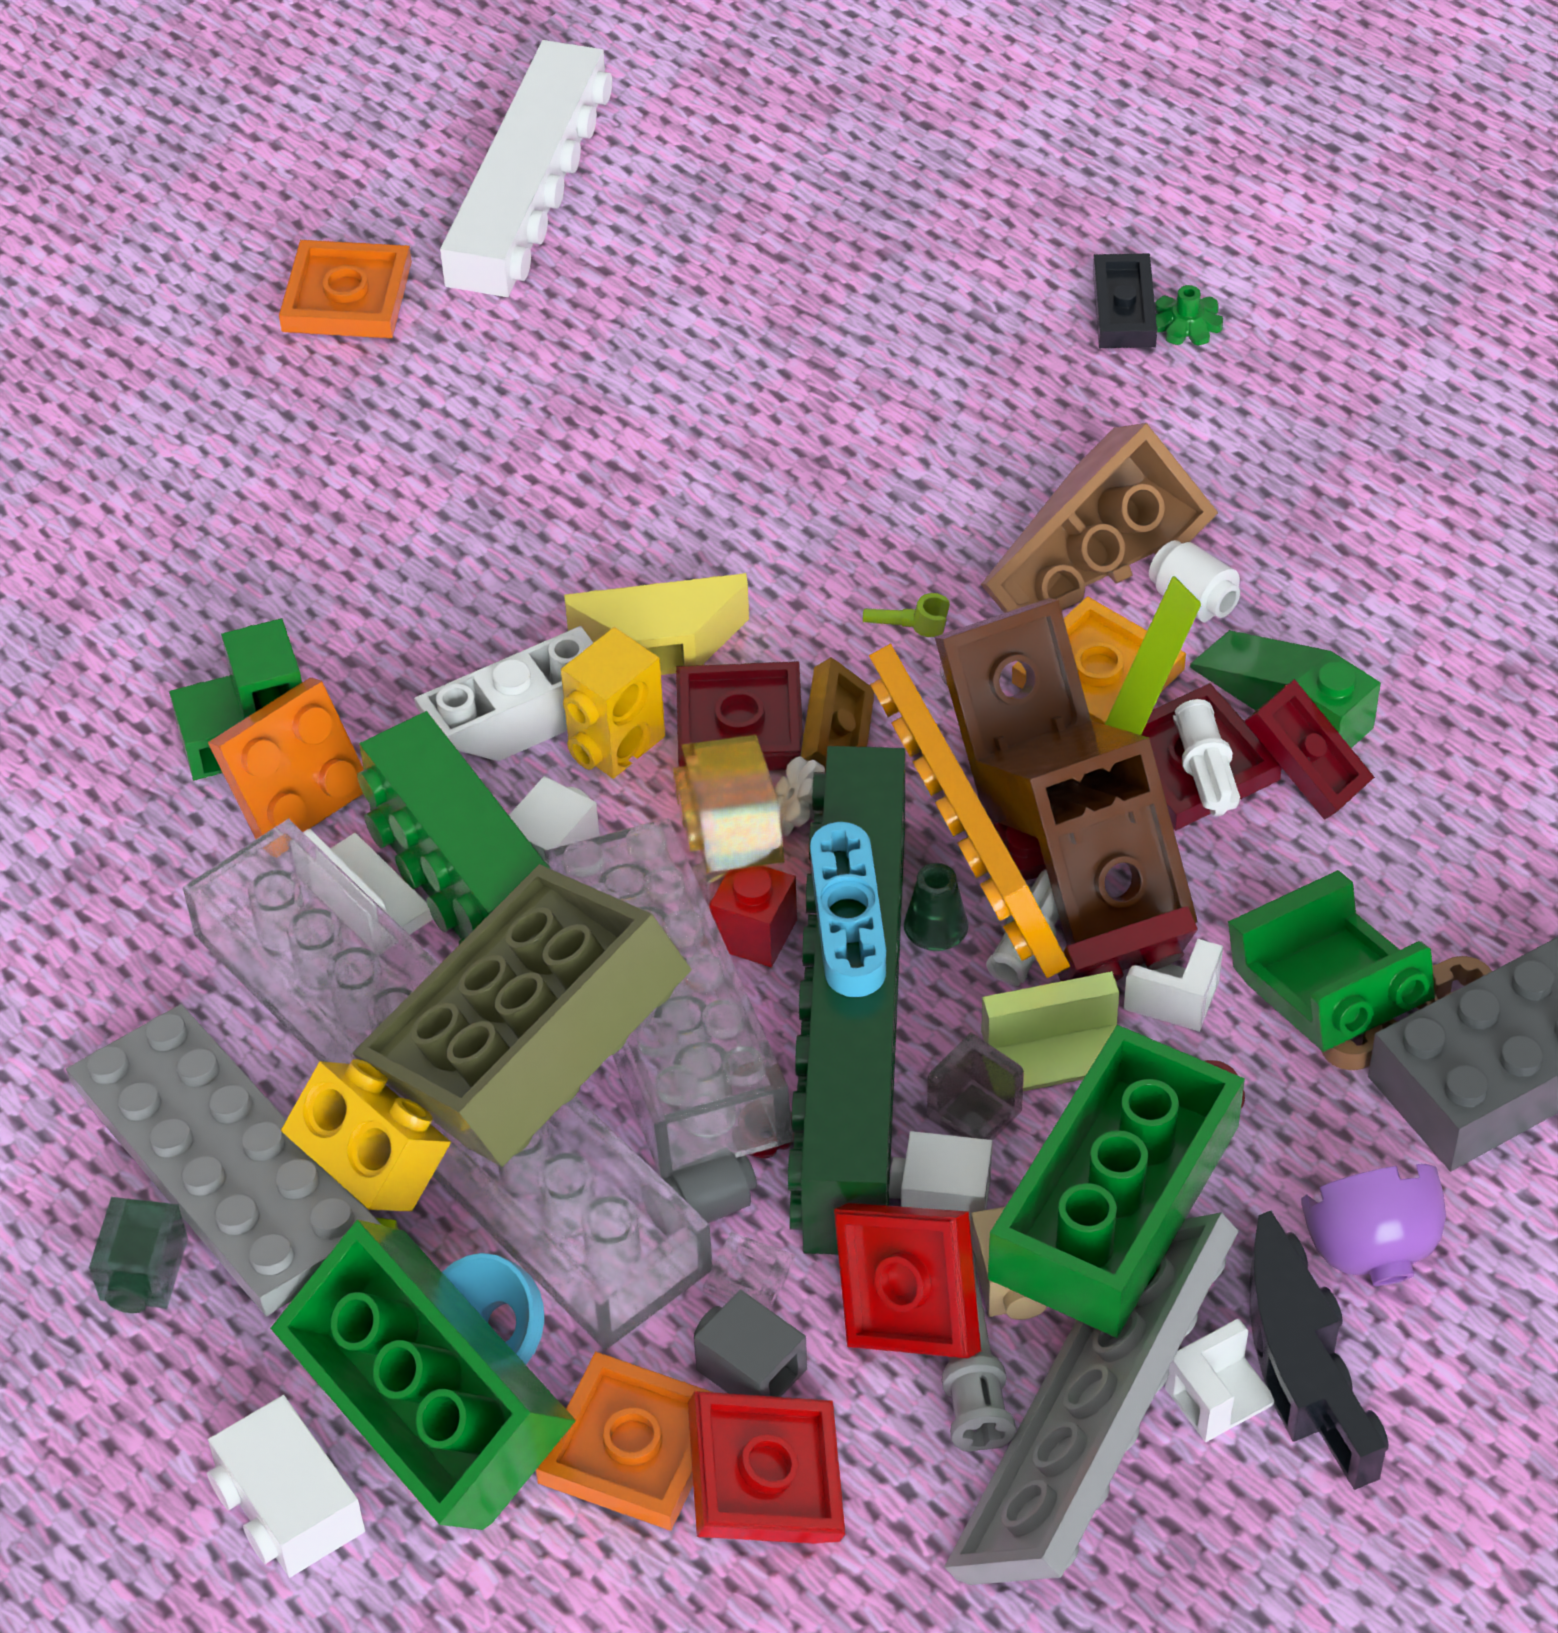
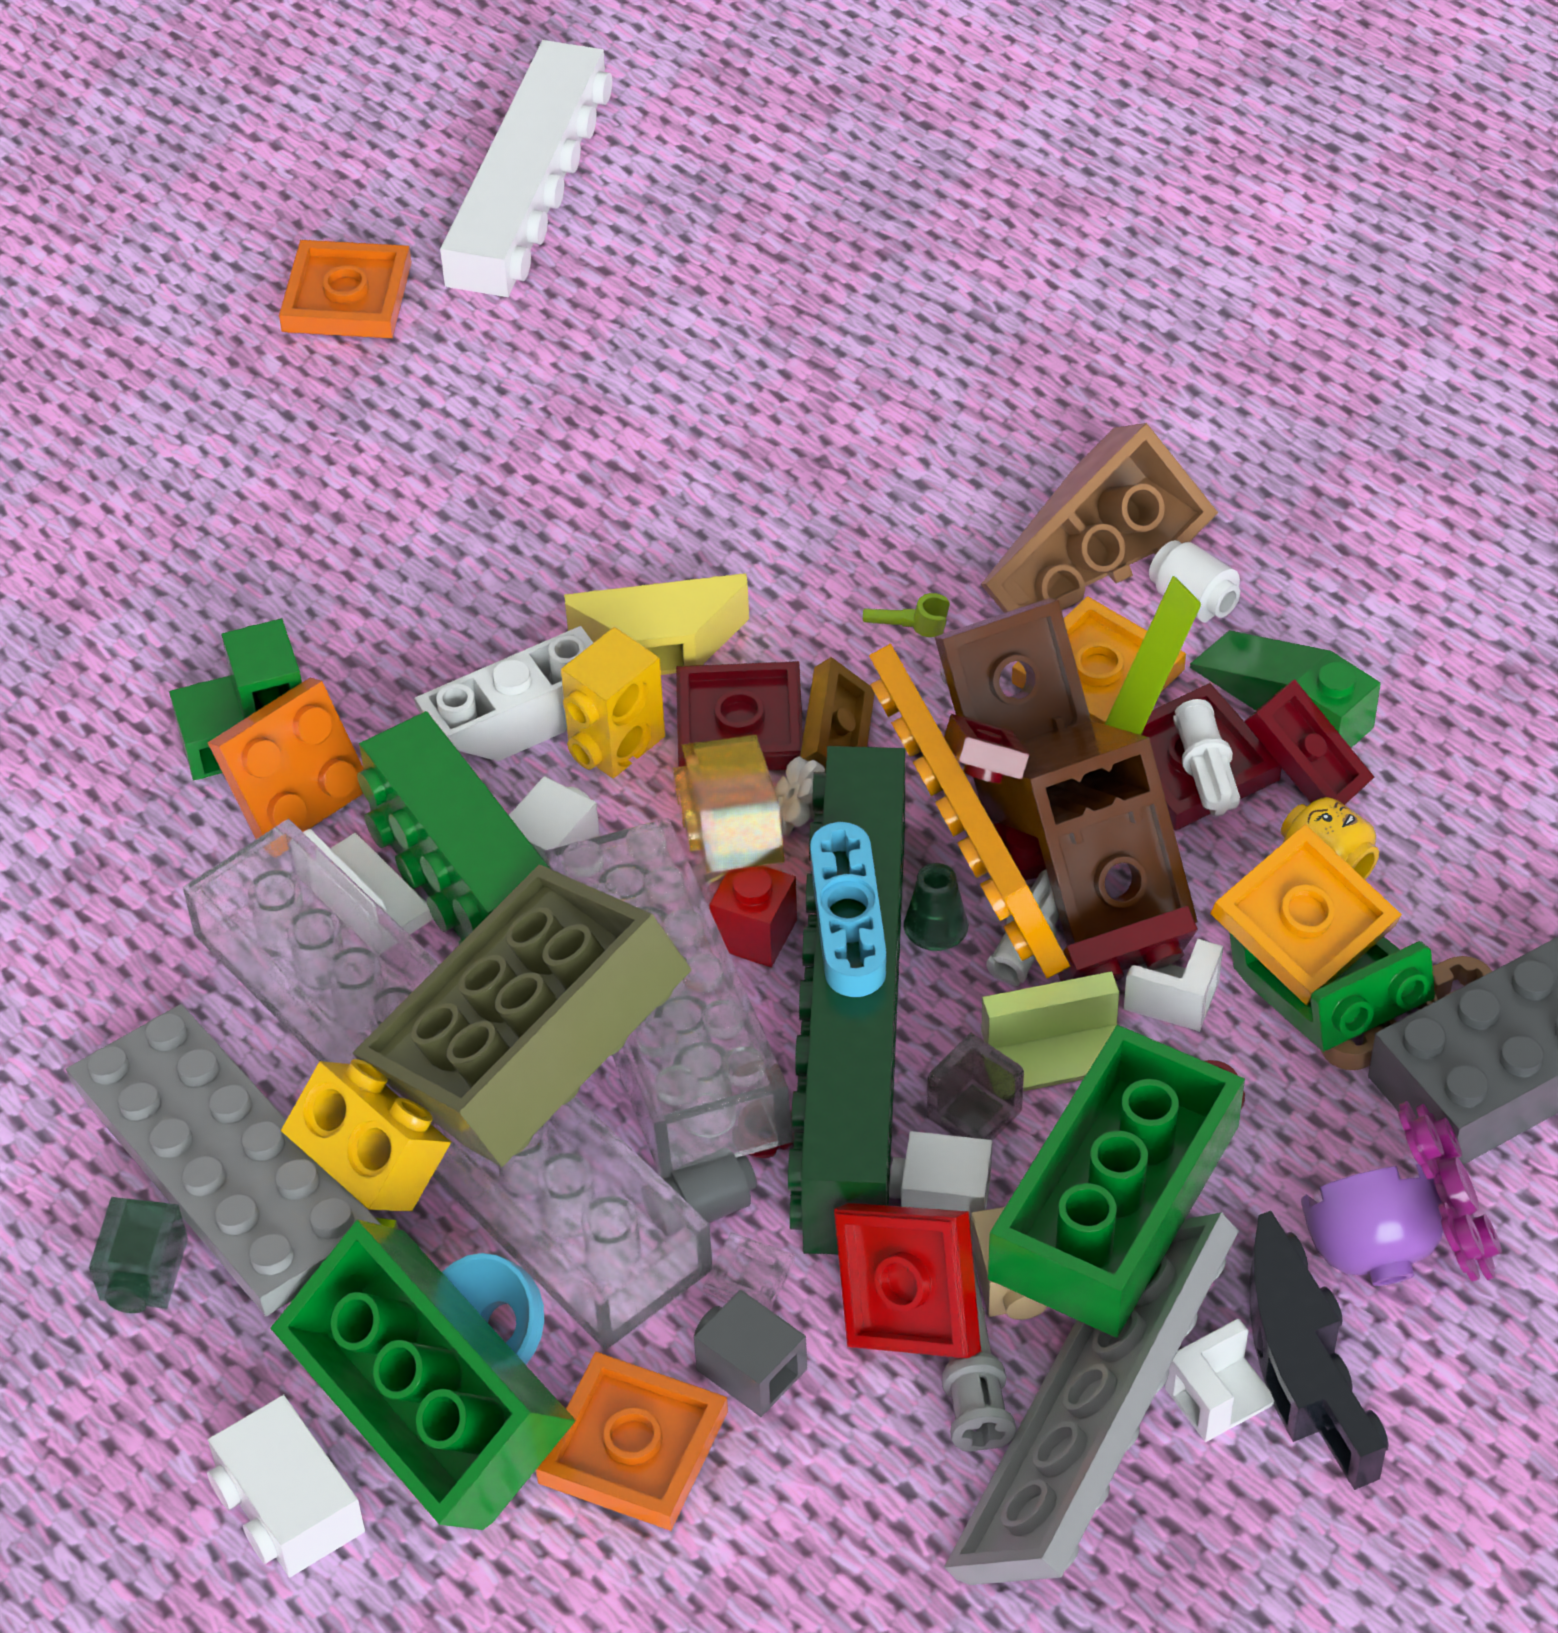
red plate [688,1391,846,1544] -> none
black plate [1093,253,1157,348] -> none
green plant [1155,285,1223,346] -> none
none -> dark red plate [944,714,1029,783]
none -> light orange plate [1210,824,1402,1005]
none -> yellow head [1281,797,1379,880]
none -> magenta plant [1398,1101,1502,1282]

